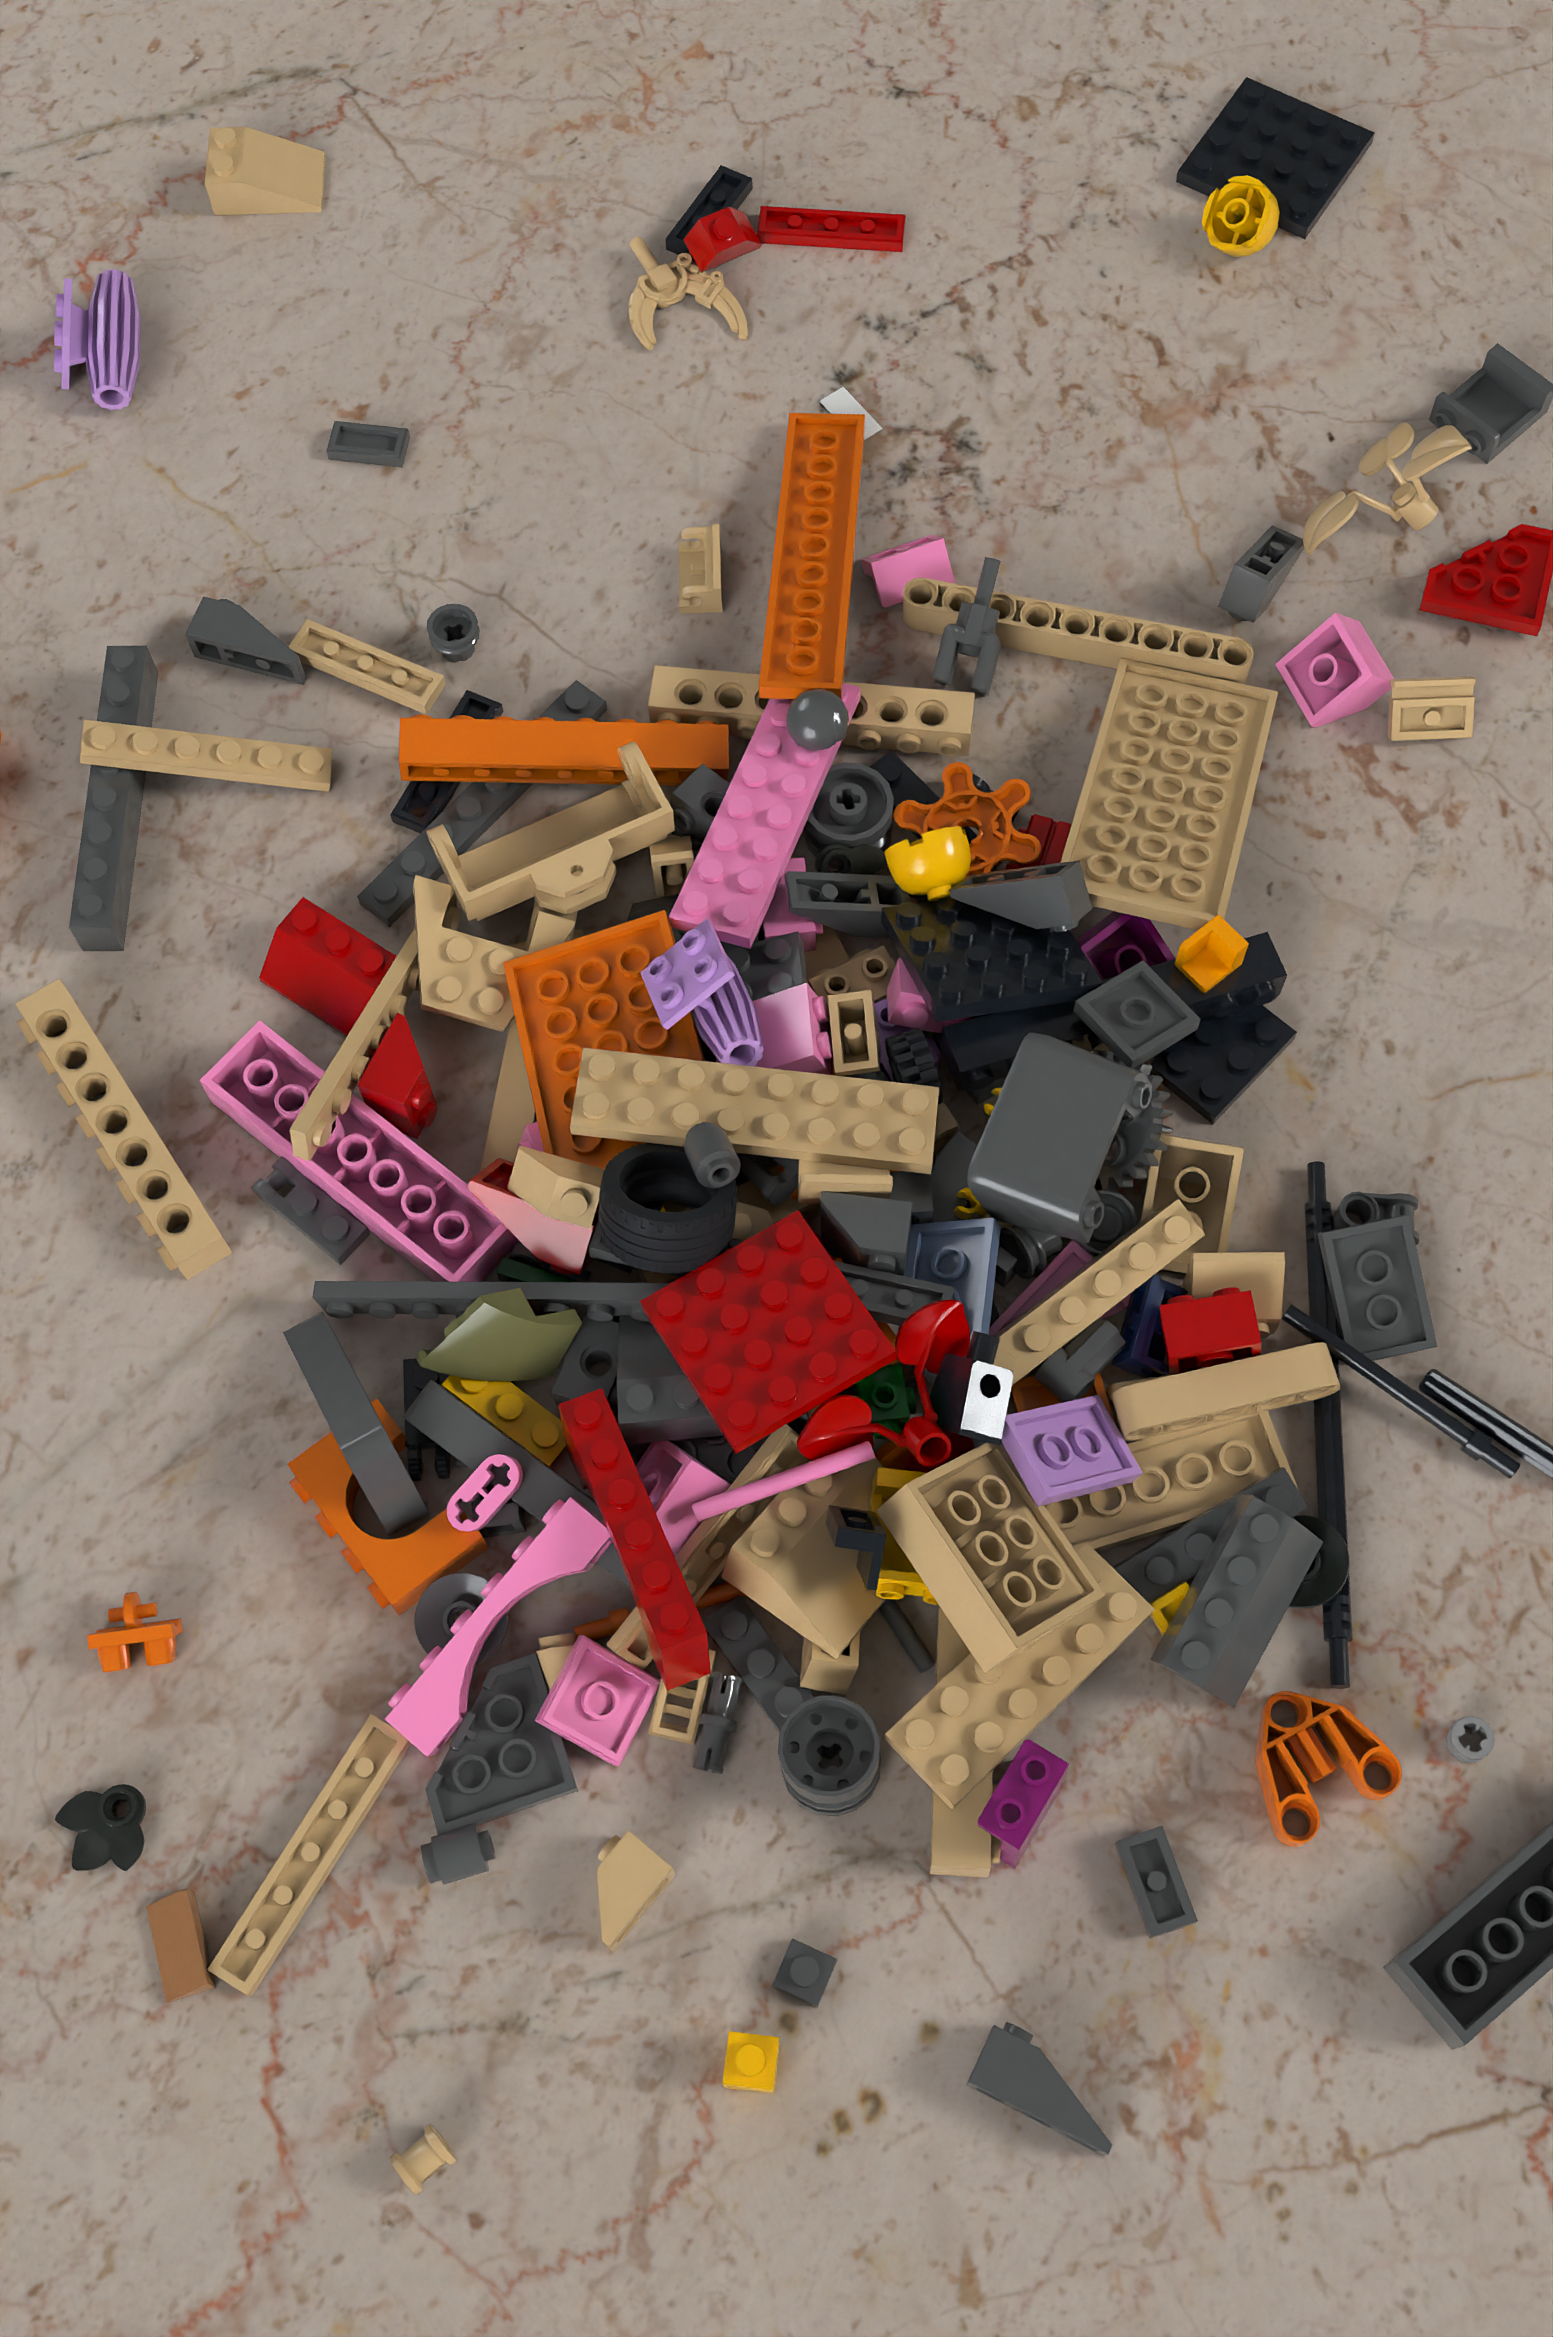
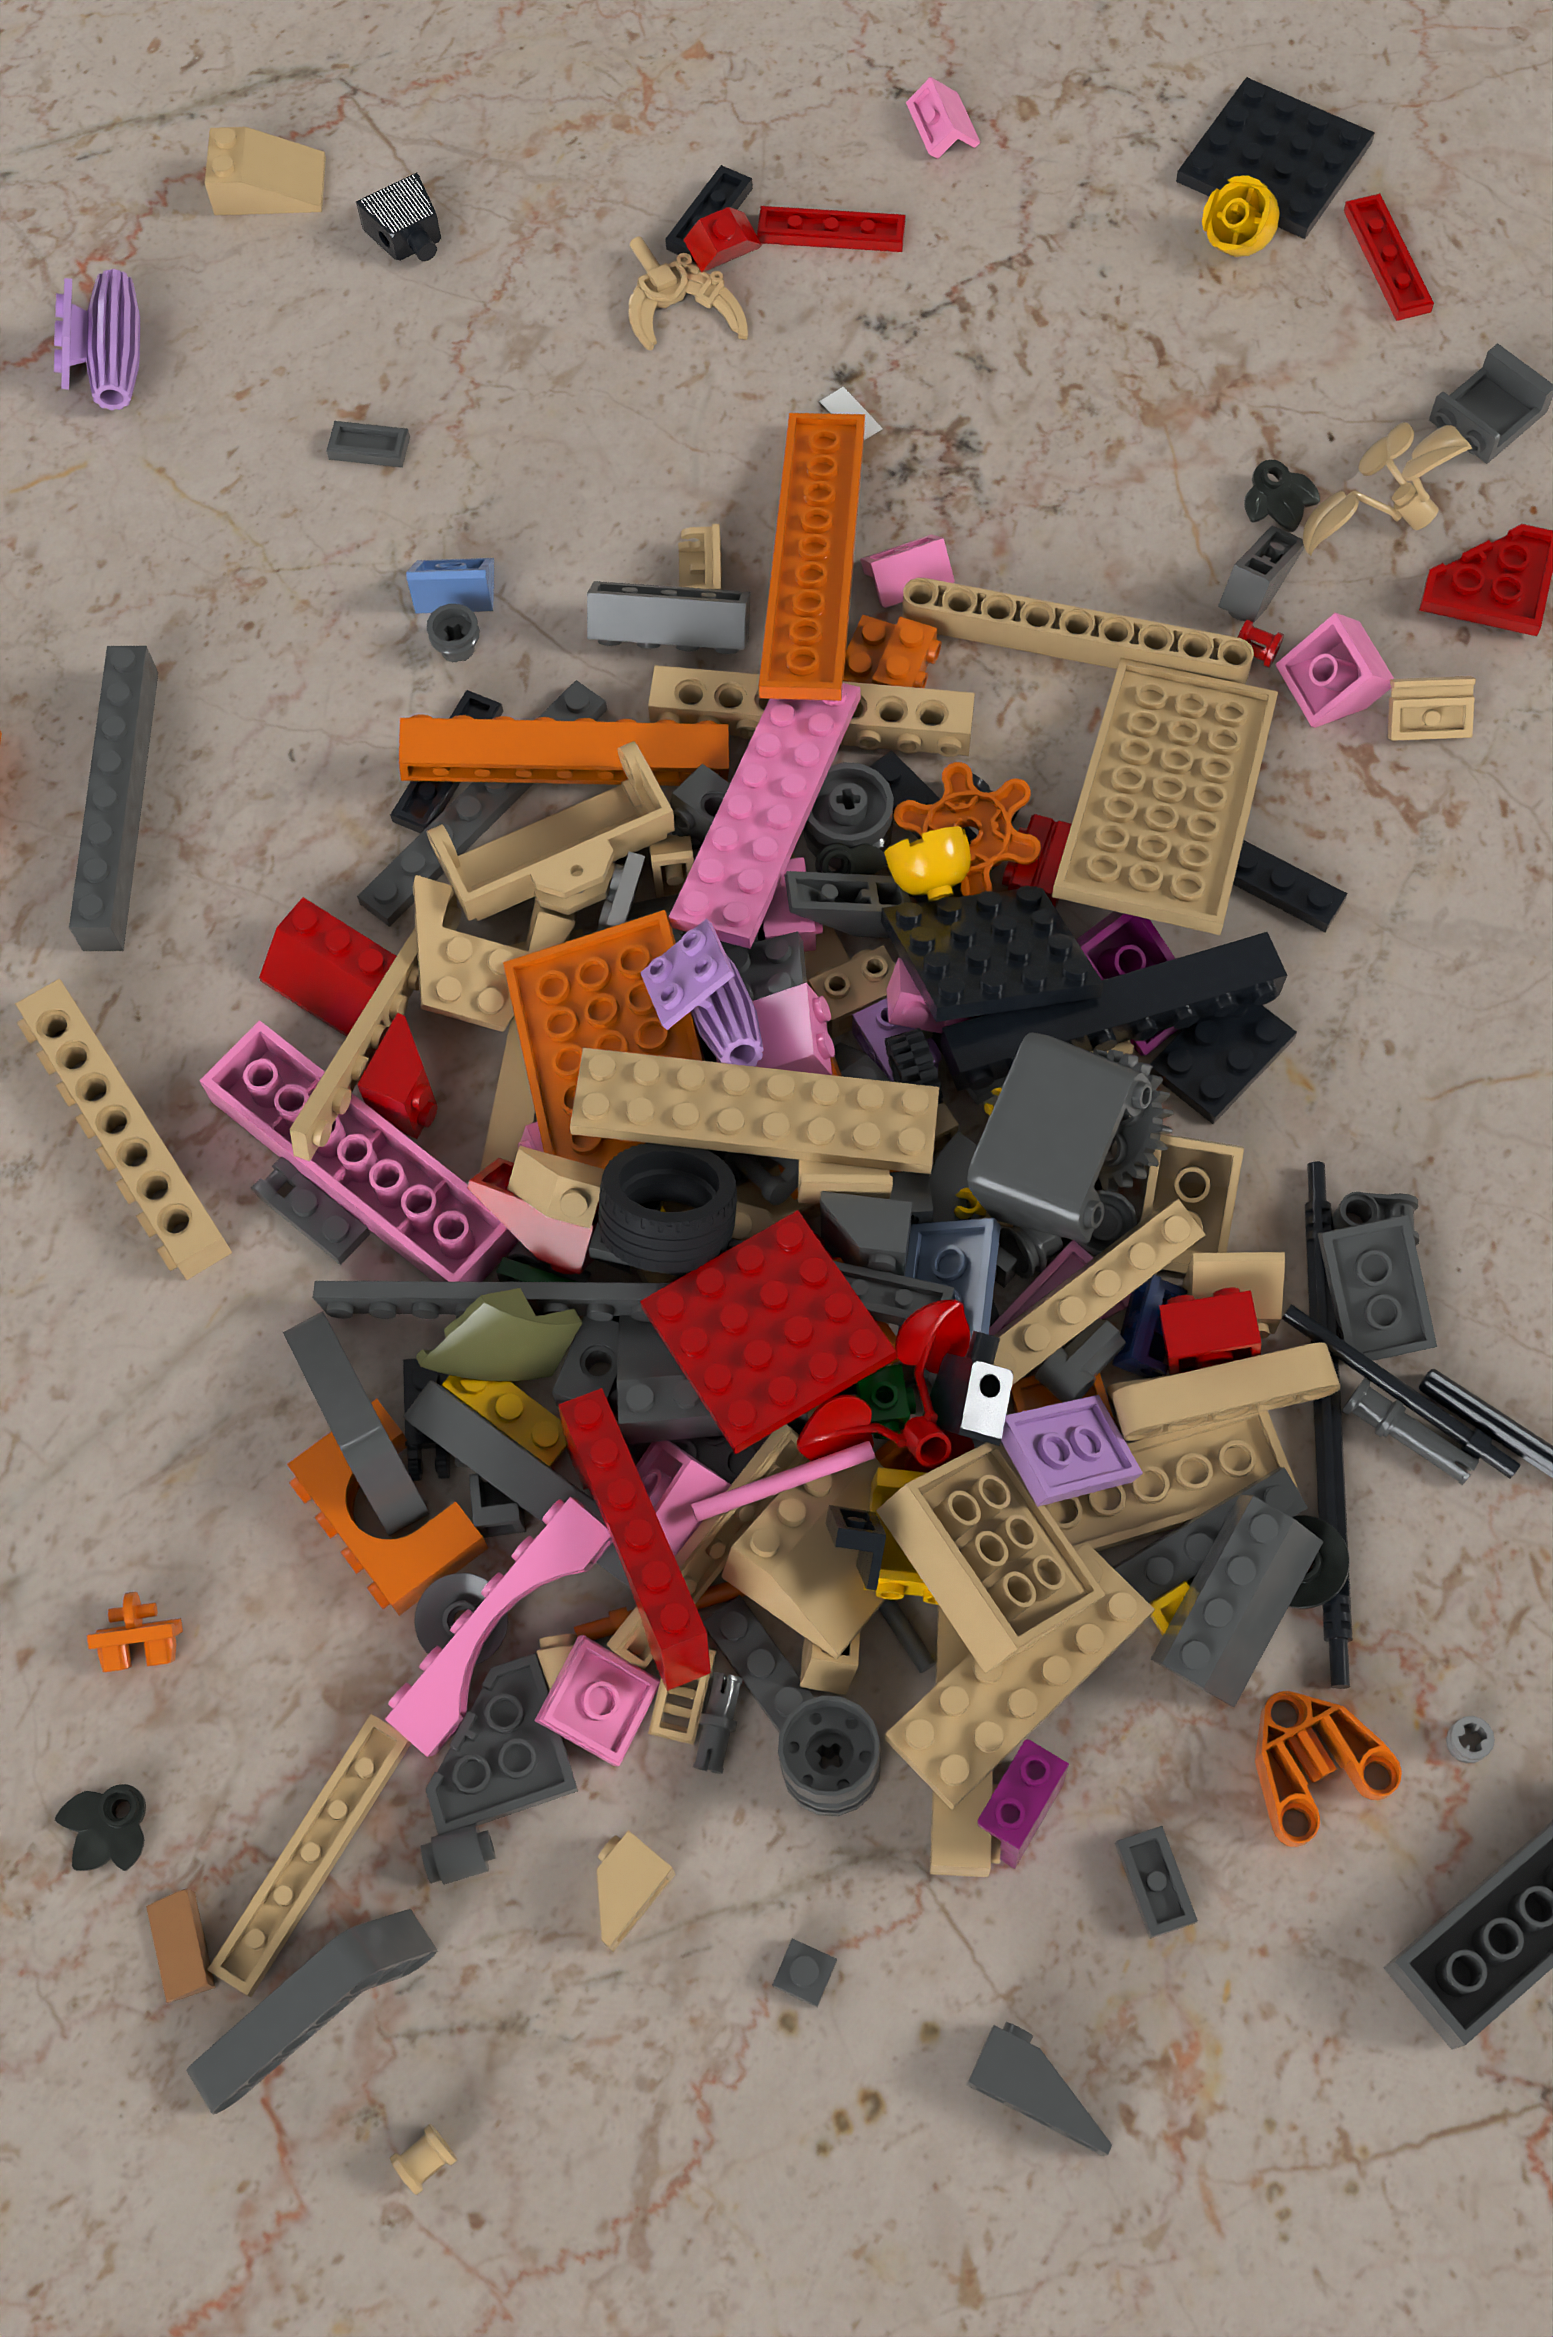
tan plate [80,720,332,792] -> none
dark grey slope [185,596,306,685] -> none
tan plate [288,619,446,715] -> none
bright pink beam [446,1454,524,1532] -> none
dark grey brick [684,1122,741,1188] -> none
yellow brick [722,2031,780,2094] -> none
dark grey hair [786,688,849,751] -> none
tan slope [828,990,881,1076] -> none
dark grey plant [932,557,1001,695] -> none
dark grey slope [949,860,1092,932] -> none
dark grey plate [1074,961,1200,1069] -> none
light orange panel [1174,914,1249,993] -> none
none -> dark grey beam [186,1909,438,2115]
none -> black torso [356,172,441,261]
none -> medium blue slope [406,558,494,614]
none -> brick [587,581,750,654]
none -> light grey plate [597,851,645,932]
none -> orange plate [843,614,942,688]
none -> bright pink panel [906,77,981,159]
none -> black plate [1233,840,1348,933]
none -> red bush [1237,619,1284,668]
none -> pearl dark grey plate [1244,460,1320,532]
none -> dark grey pin [1342,1378,1479,1485]
none -> red tile [1344,193,1434,321]

